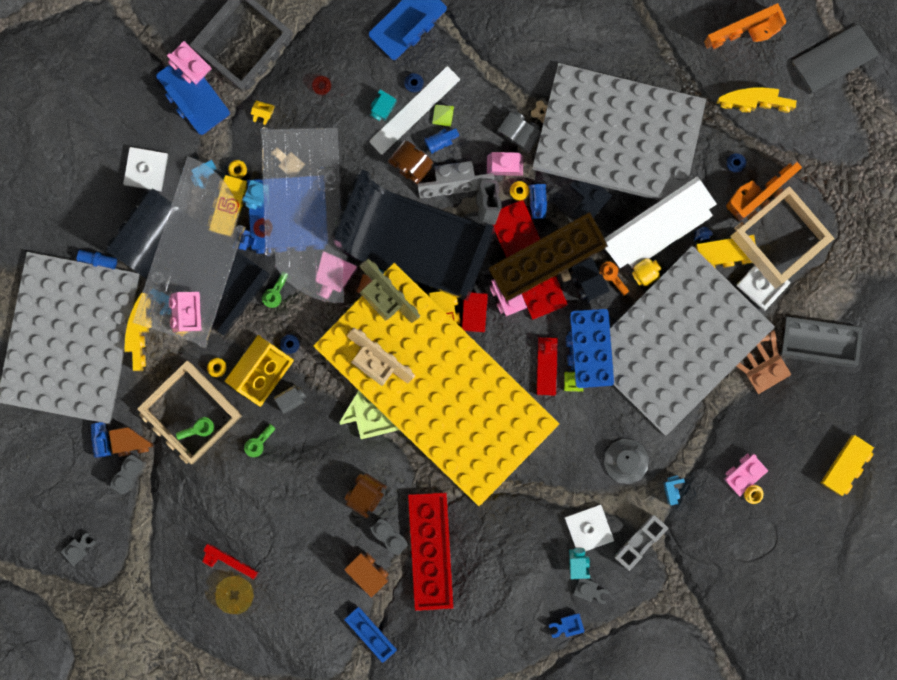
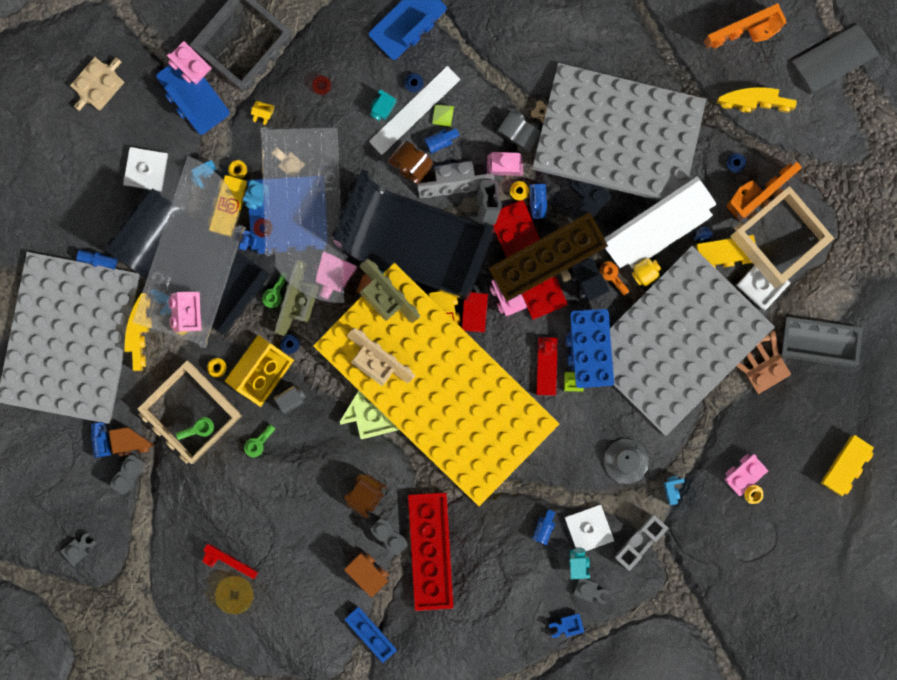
none -> tan plate [70,57,125,111]
none -> olive bracket [275,260,319,336]
none -> blue hinge [531,509,556,545]

